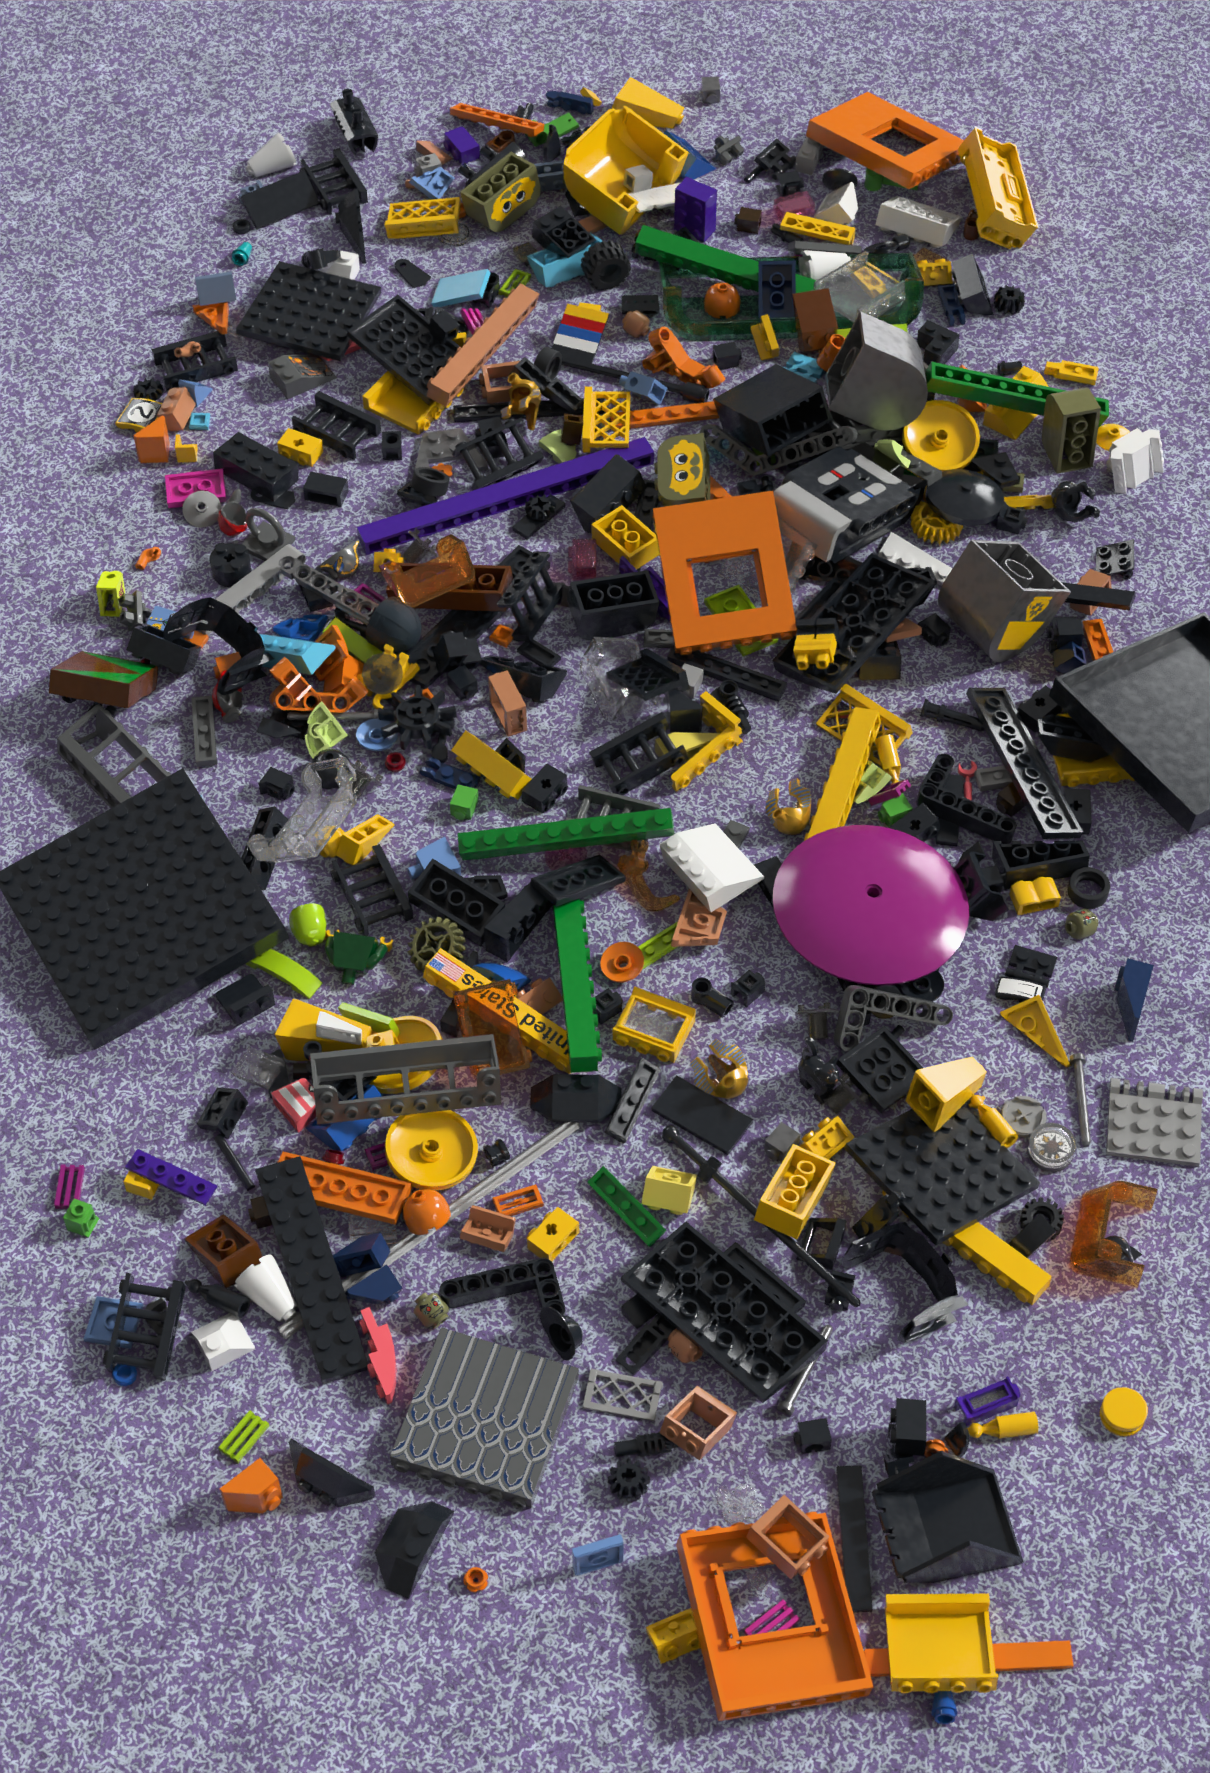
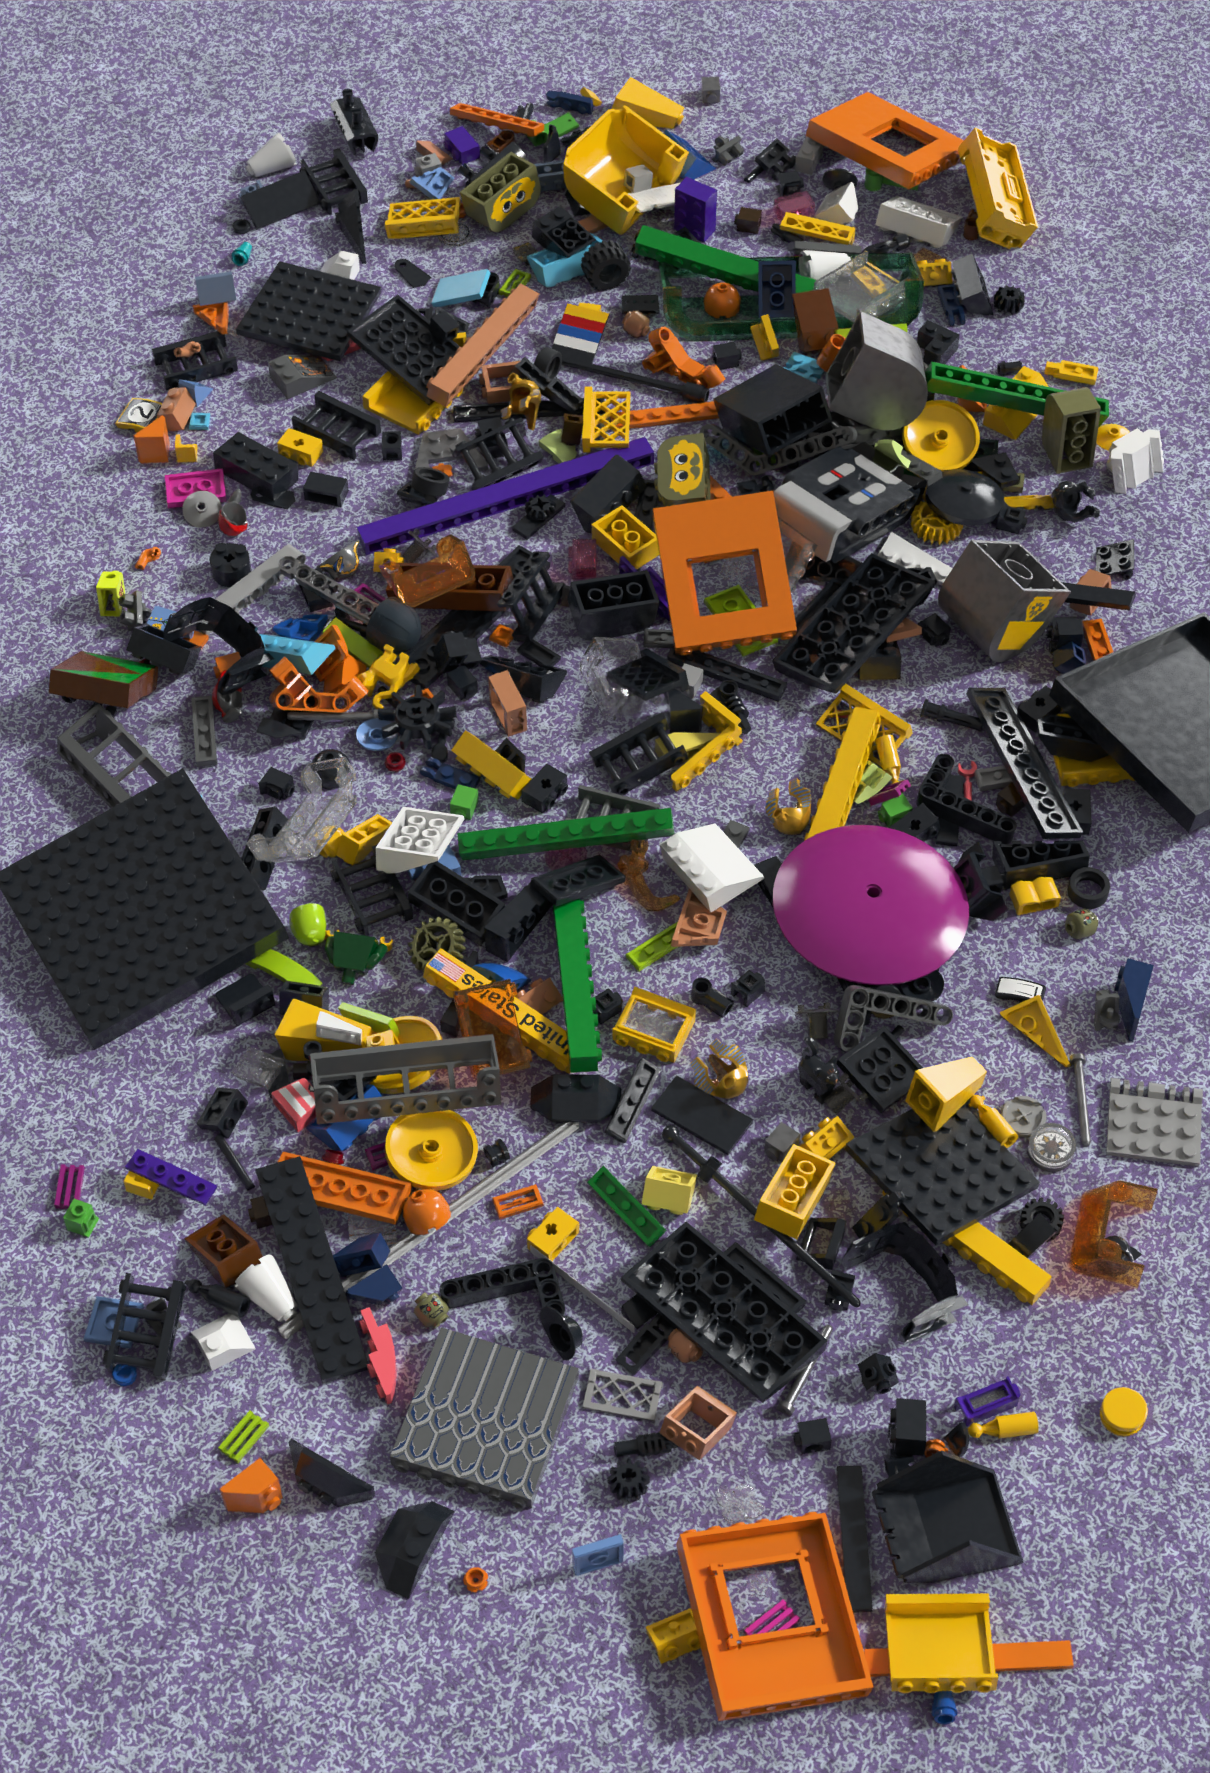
black gear [133,378,164,401] -> none
dark grey tile [242,508,295,561] -> none
black piece [301,248,341,270] -> none
yellowish green brick [305,701,348,759] -> none
clear smoke piece [343,759,383,800] -> none
clear smoke piece [362,653,403,695] -> none
dark pink tile [460,308,484,335] -> none
nougat bracket [460,1205,516,1252] -> none
orange dish [600,942,644,983] -> none
medium blue torso [619,371,667,405] -> none
nougat window [746,1495,829,1580] -> none
yellow hips [793,618,839,670] -> none
black plate [1005,945,1057,988] -> none
none -> black brick [279,981,329,1015]
none -> white slope [376,807,464,874]
none -> white sticker [530,1245,634,1333]
none -> black brick [857,1353,899,1394]
none -> dark grey hips [1094,989,1120,1031]

